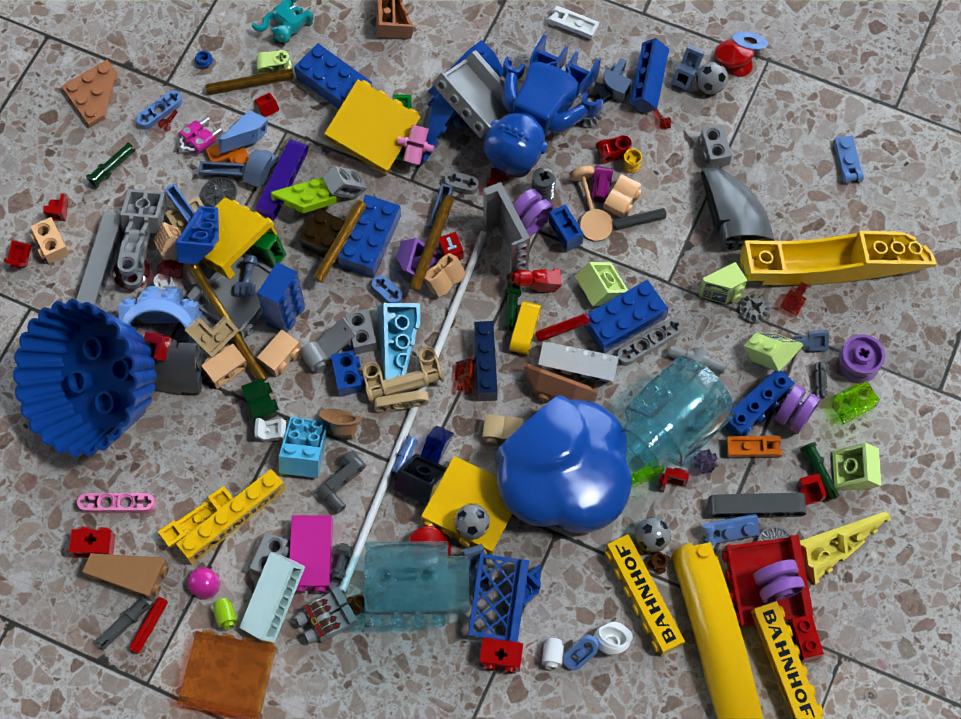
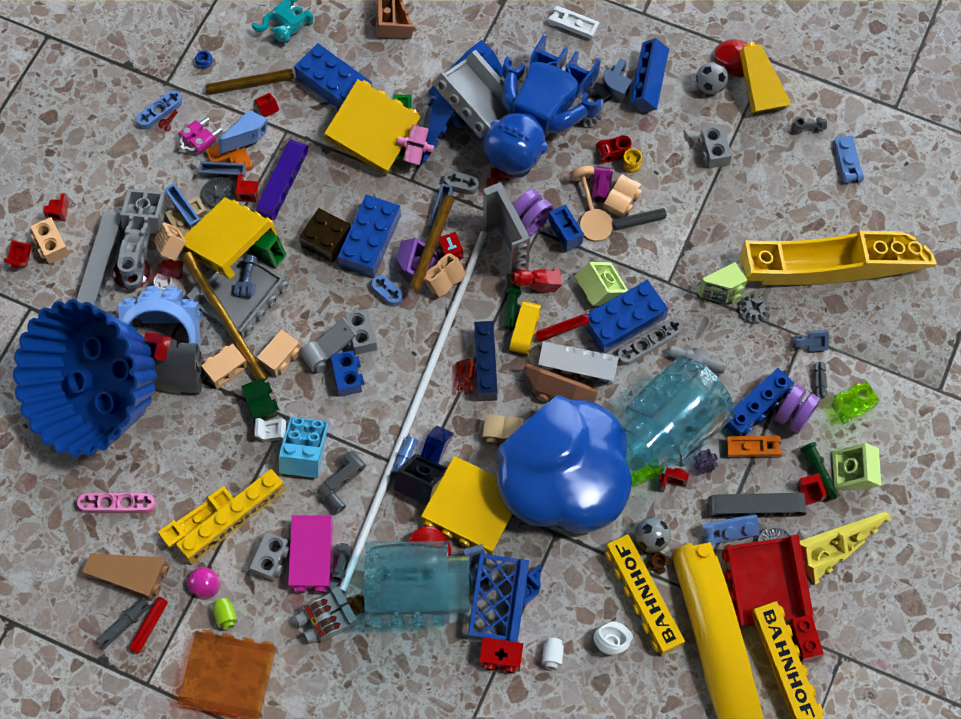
nougat plate [61,59,118,127] -> none
red brick [69,526,115,558] -> none
dark green pin [86,142,136,188] -> none
blue wedge [176,206,219,265] -> none
tan plate [185,316,239,357] -> none
light aqua brick [239,552,306,643] -> none
sand blue brick [243,149,279,188] -> none
yellowish green piece [257,50,292,74] -> none
blue brick [257,262,305,333] -> none
lime wing [271,177,337,213] -> none
pearl gold axle [313,200,367,283] -> none
medium nougat piece [319,409,362,439] -> none
light grey brick [323,166,367,199] -> none
tan piece [363,346,445,402] -> none
tan beam [374,390,429,413] -> none
medium azure wedge [377,303,421,380] -> none
light grey piece [454,503,490,540] -> none
dark grey piece [532,167,556,202] -> none
medium blue plate [563,635,599,670] -> none
clear red hand [653,109,671,129] -> none
sand blue brick [671,45,705,90] -> none
dark grey panel [701,166,775,252] -> none
medium blue piece [733,32,768,49] -> none
yellowish green slope [744,333,803,372] -> none
medium lavender wheel [753,559,806,603] -> none
clear red plate [780,282,808,316] -> none
medium lavender wheel [837,334,885,383] -> none
none -> red panel [236,174,259,203]
none -> yellow slope [739,42,791,114]
none -> dark grey bar [791,117,827,134]

